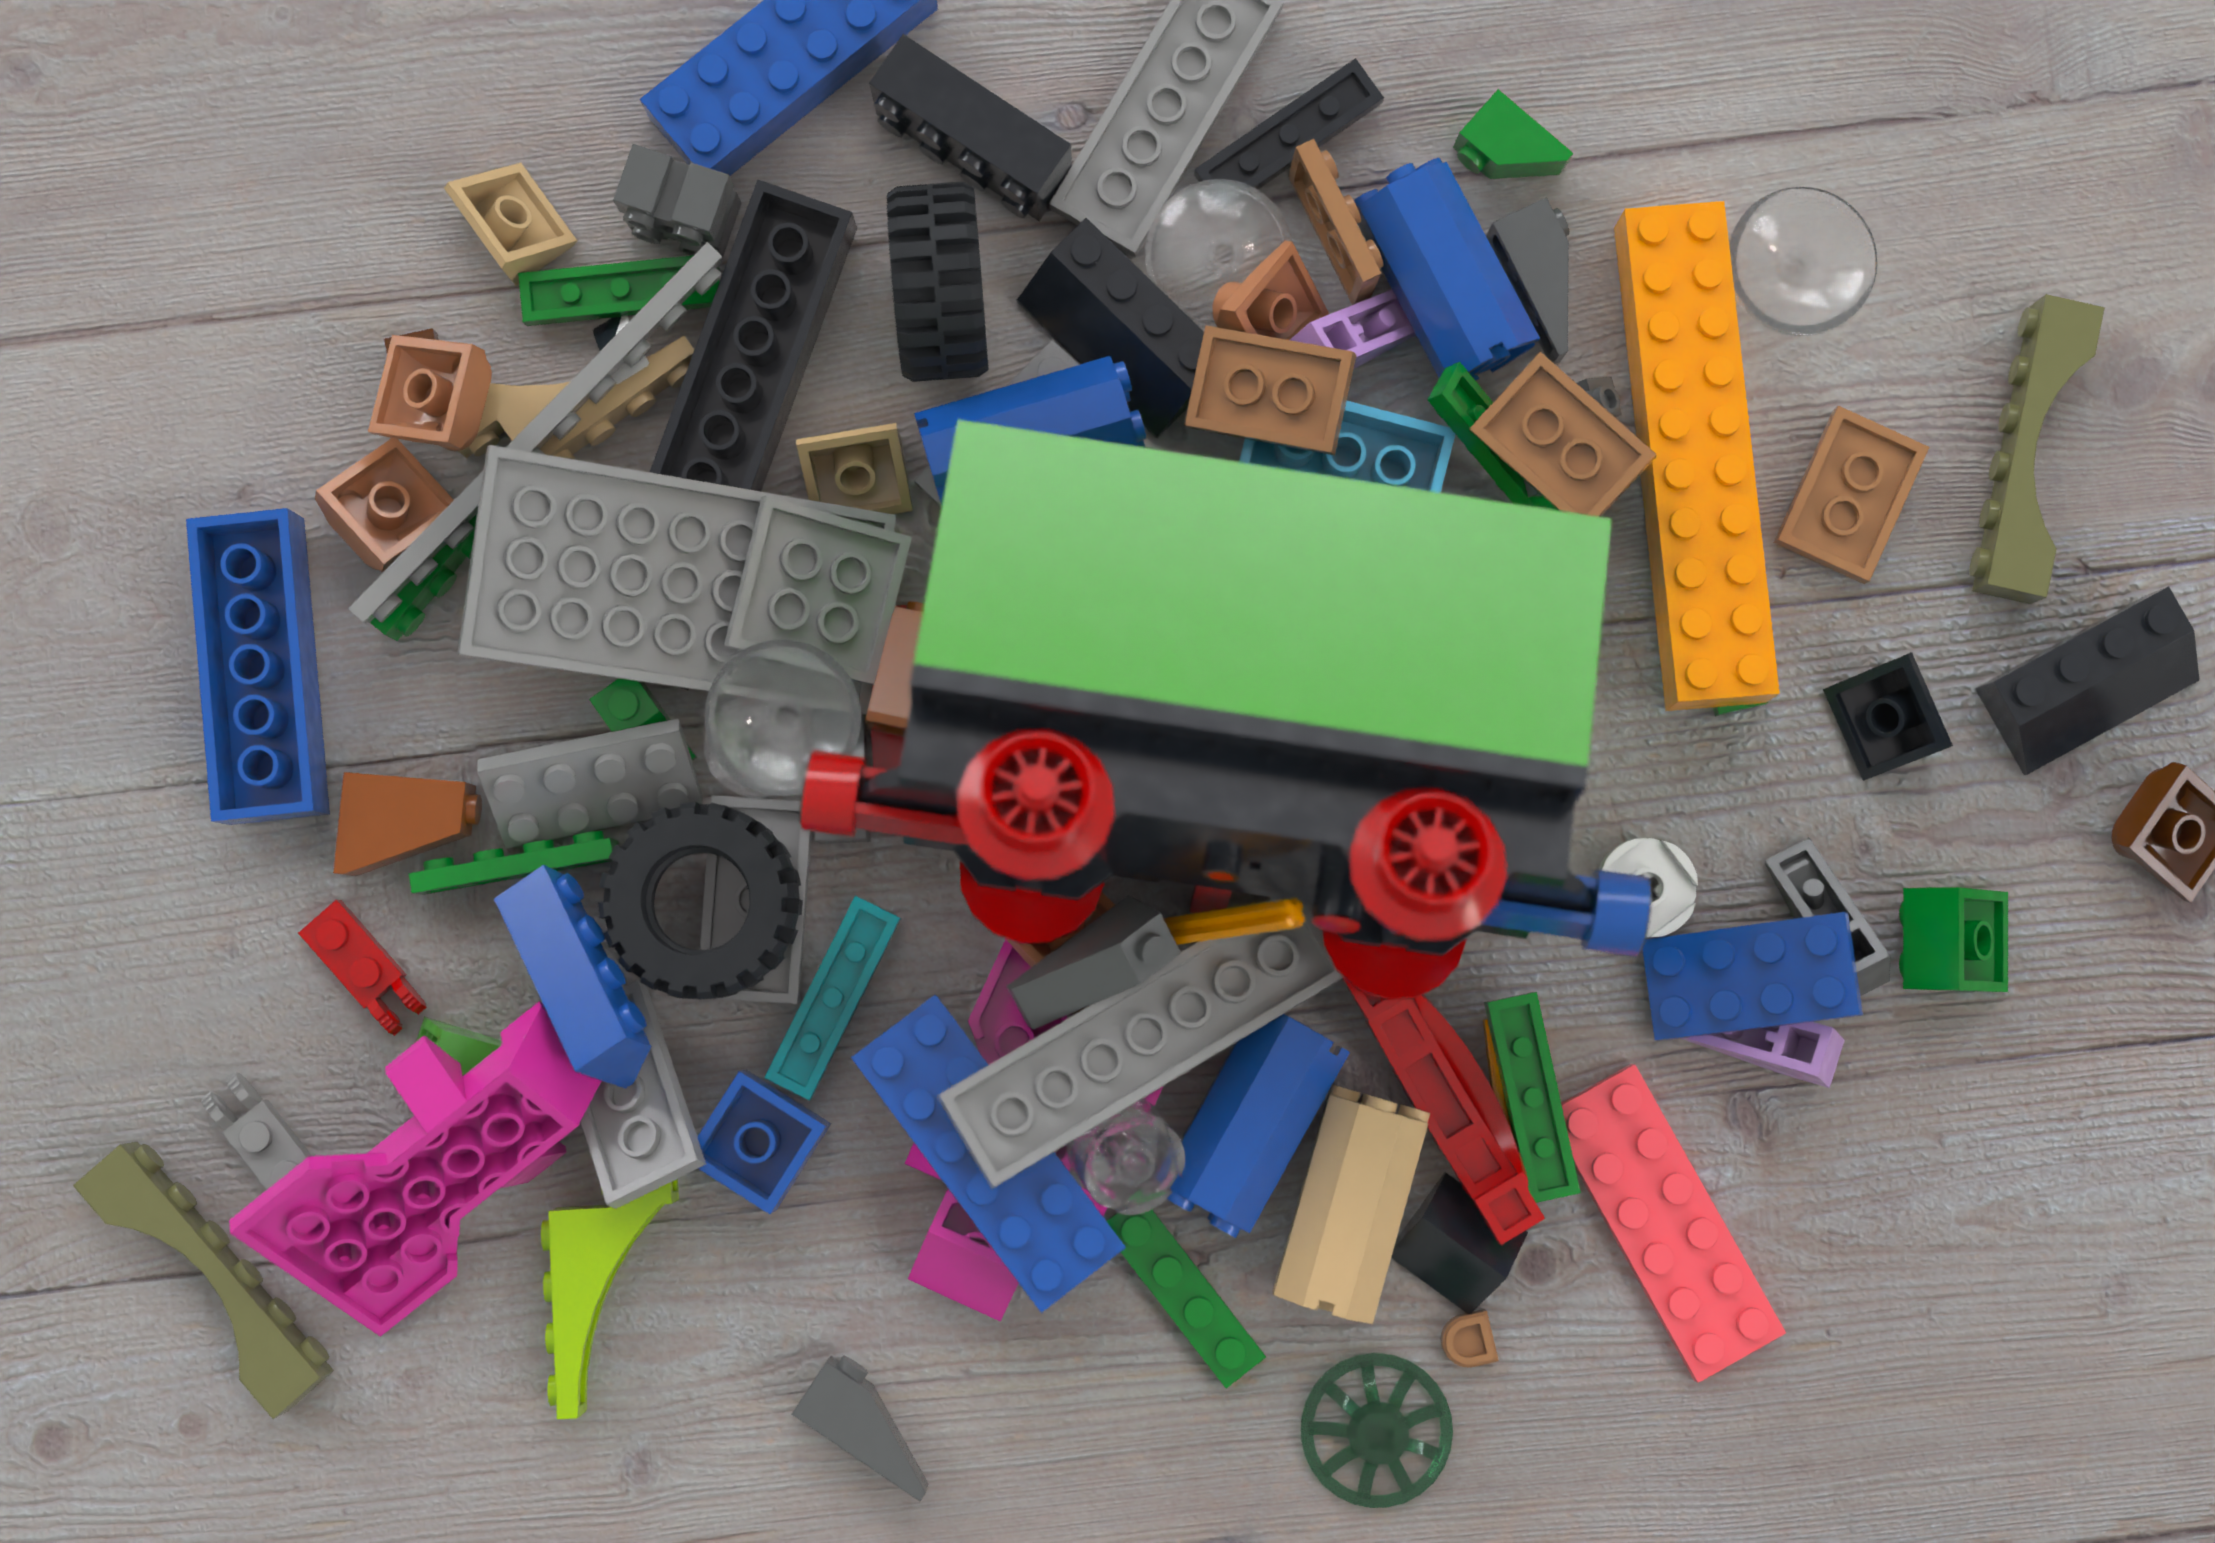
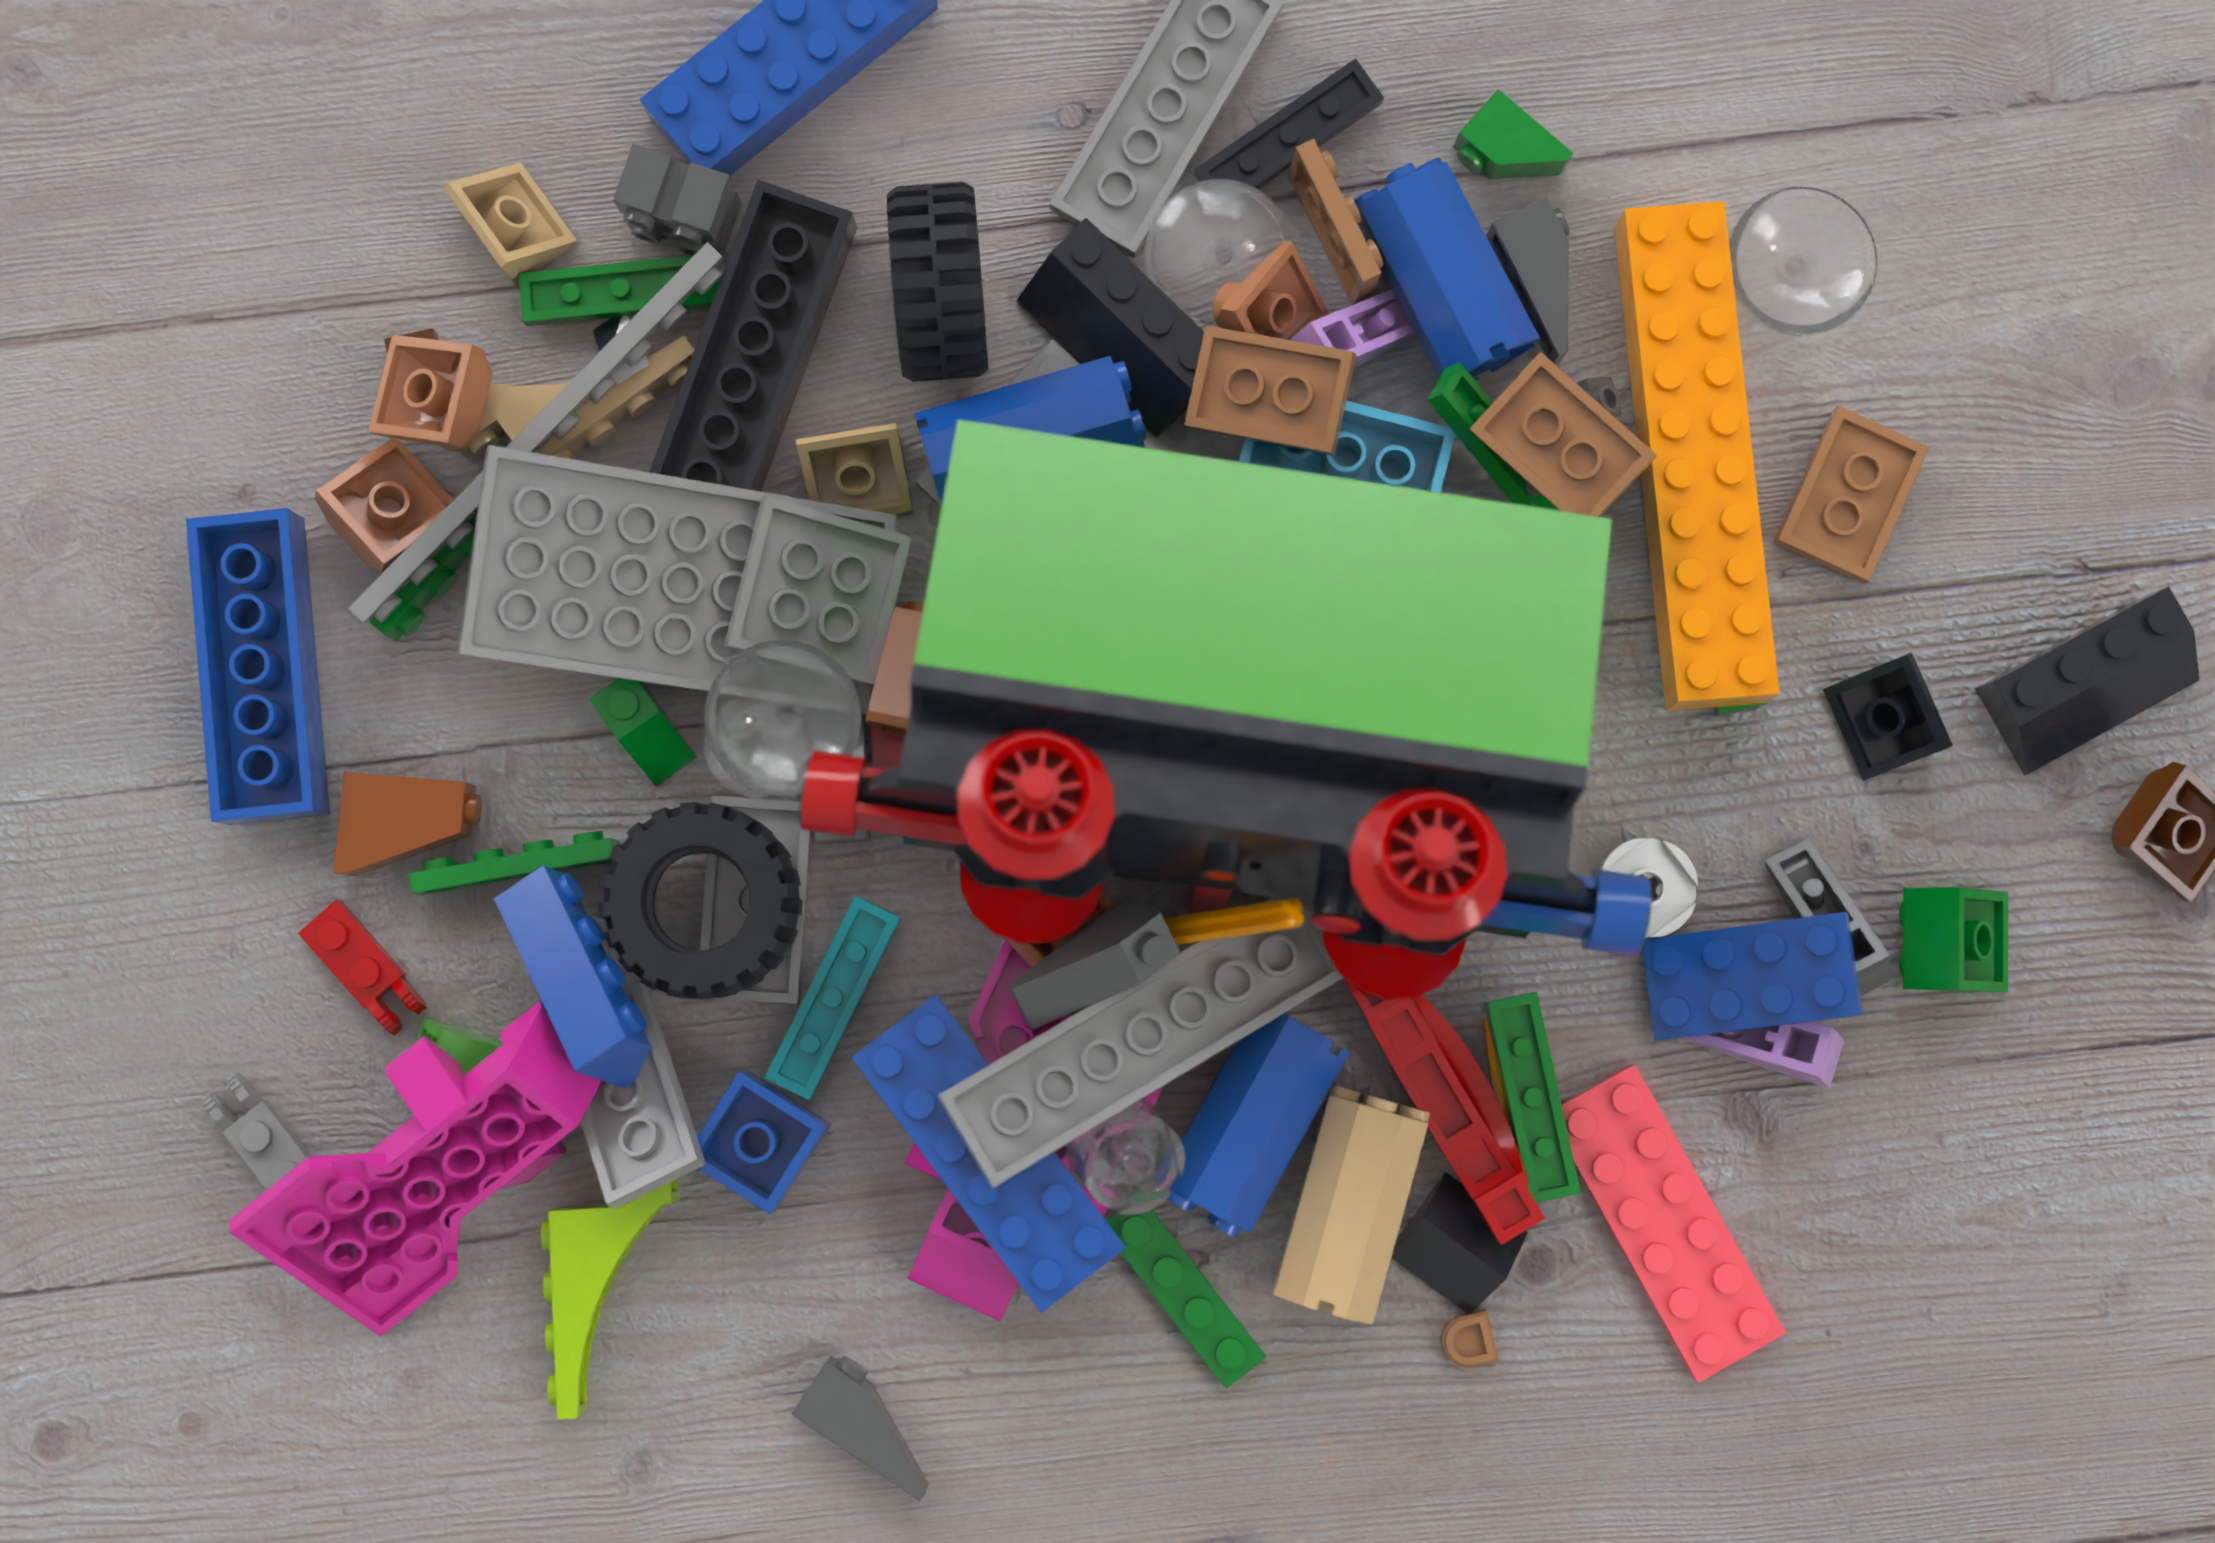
olive arch [73,1141,334,1419] -> none
light grey plate [477,718,703,849] -> none
black brick [869,34,1072,221] -> none
clear green wheel [1300,1353,1453,1508] -> none
olive arch [1969,294,2105,604] -> none

